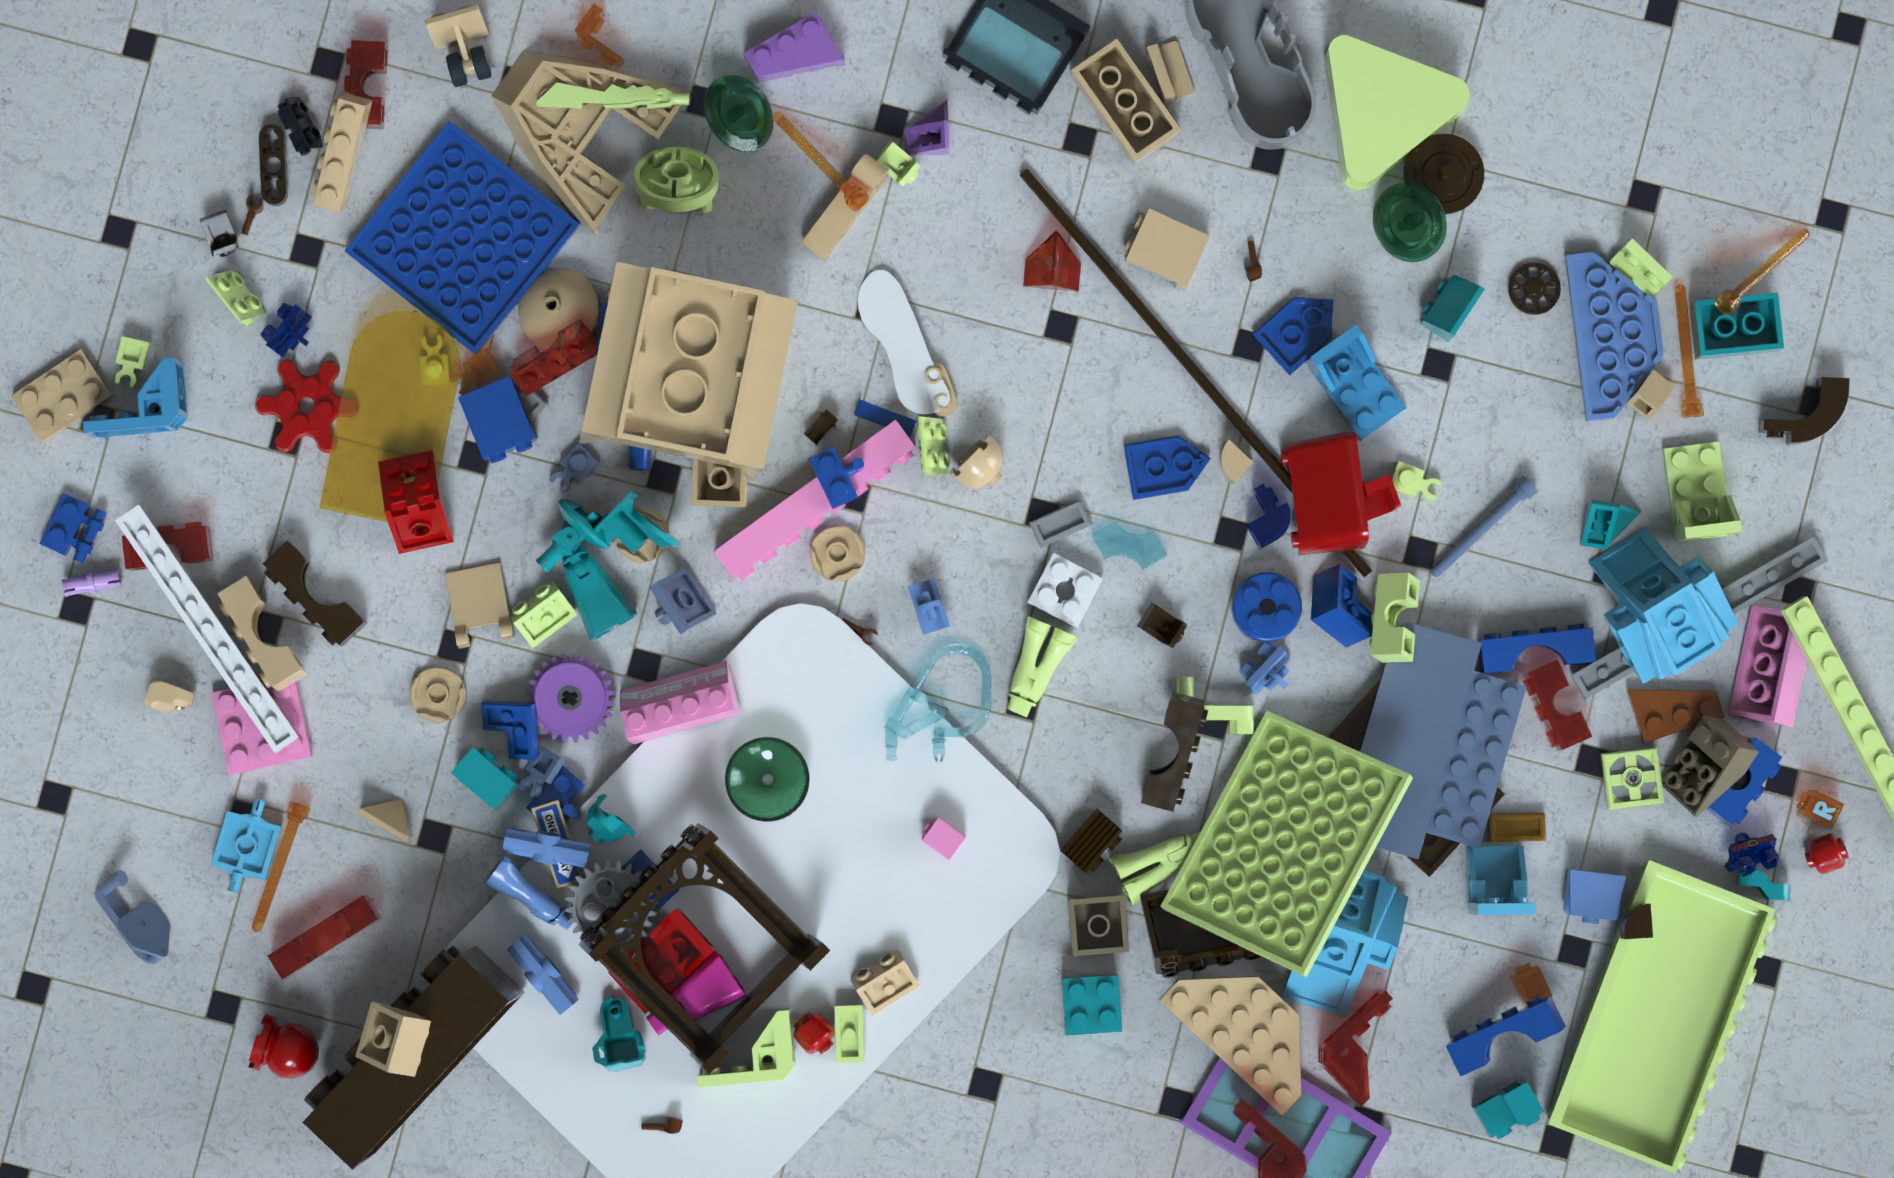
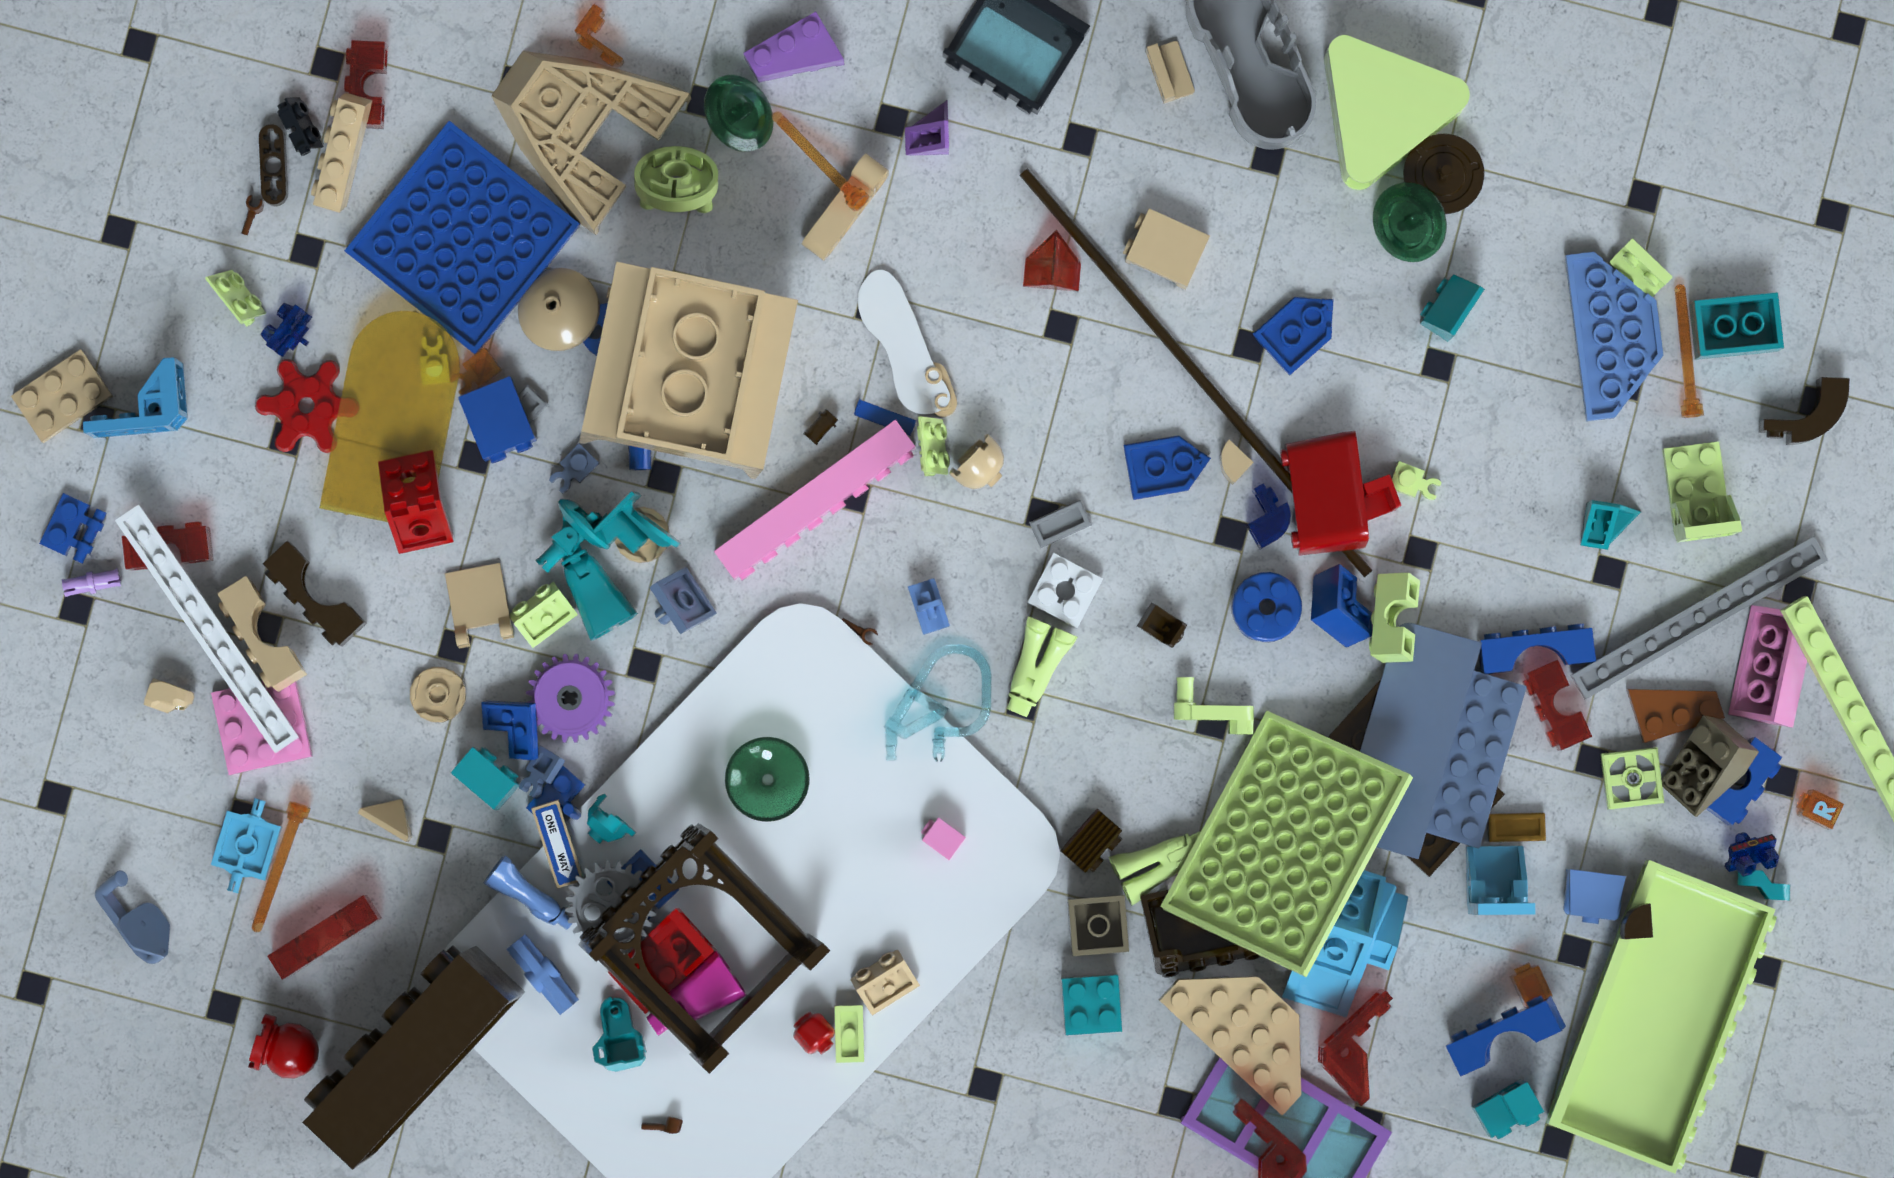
yellowish green plate [115,336,151,388] -> none
bracket [200,209,239,257] -> none
tan slope [355,1001,431,1077] -> none
tan plate [425,5,492,87] -> none
medium blue piece [502,827,591,868] -> none
clear red arch [510,319,597,396] -> none
yellowish green sword [536,82,690,109] -> none
bright pink slope [620,661,741,745] -> none
tan slope [691,459,748,507] -> none
yellowish green bracket [697,1008,795,1088] -> none
blue plate [808,446,864,510] -> none
tan tile [810,525,866,582] -> none
yellowish green bracket [875,140,920,186] -> none
tan brick [1070,39,1181,166] -> none
clear light blue tile [1091,521,1168,570] -> none
dark brown arch [1141,691,1208,812] -> none
medium blue hips [1239,642,1291,695] -> none
reddish brown hand [1244,241,1262,282] -> none
dark azure bracket [1306,324,1407,441] -> none
sand blue piece [1431,475,1538,577] -> none
dark brown wheel [1508,263,1561,315] -> none
medium azure piece [1589,528,1739,684] -> none
tan brick [1626,370,1676,420] -> none
clear orange piece [1715,229,1810,315] -> none
red head [1804,833,1849,874] -> none

